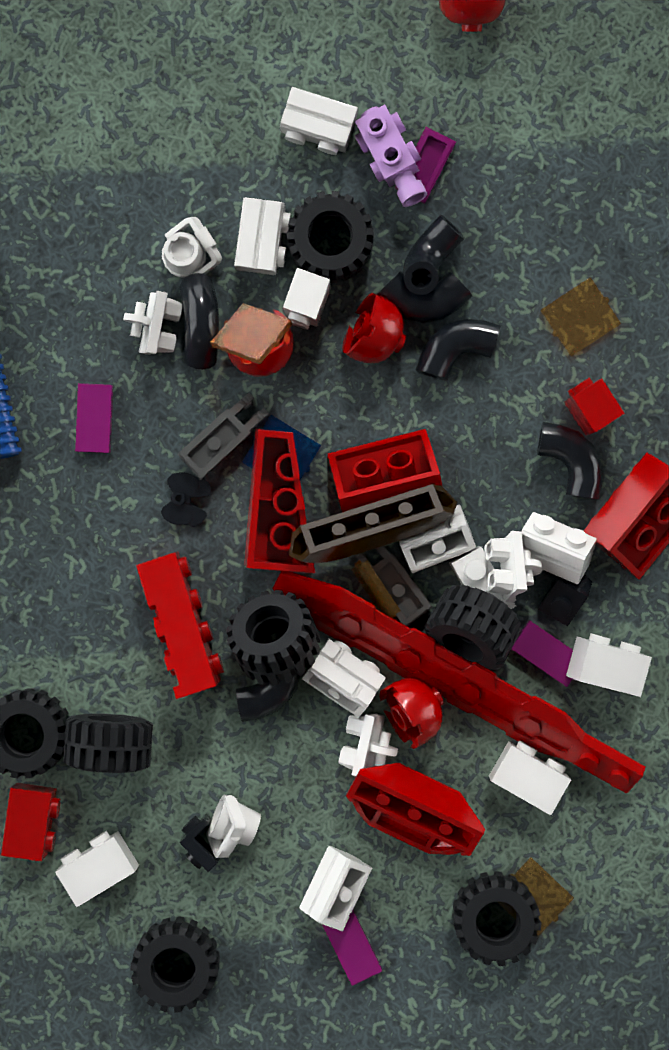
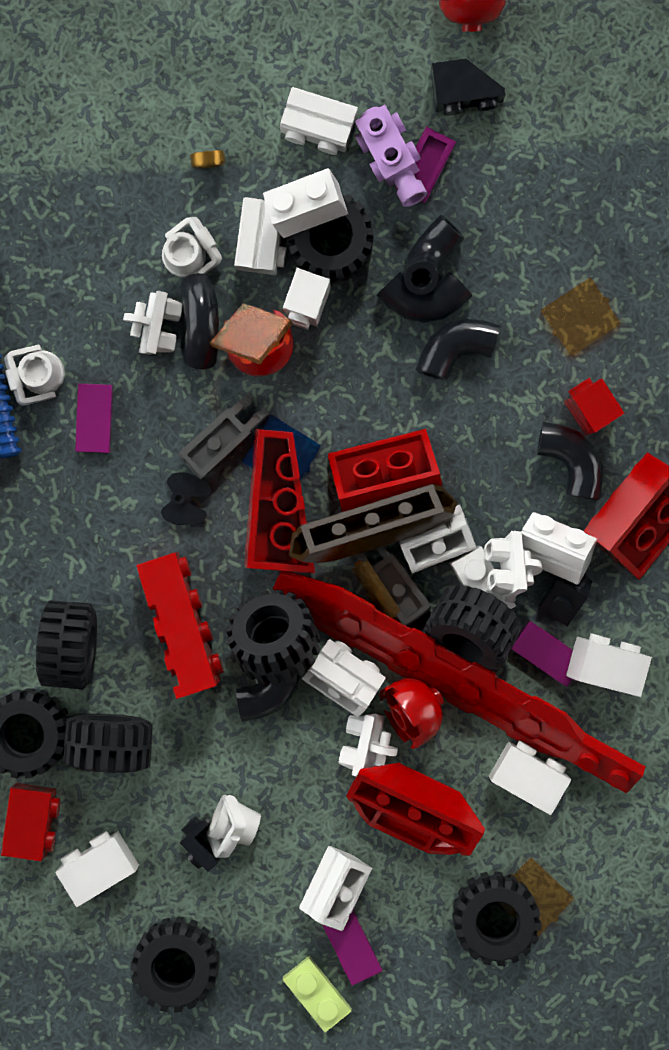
red cylinder [342,293,406,363] -> none
none -> white piece [4,345,65,406]
none -> black tyre [36,600,97,690]
none -> pearl gold tile [190,150,225,169]
none -> white brick [263,168,348,238]
none -> yellowish green plate [283,956,351,1032]
none -> black slope [430,58,506,116]

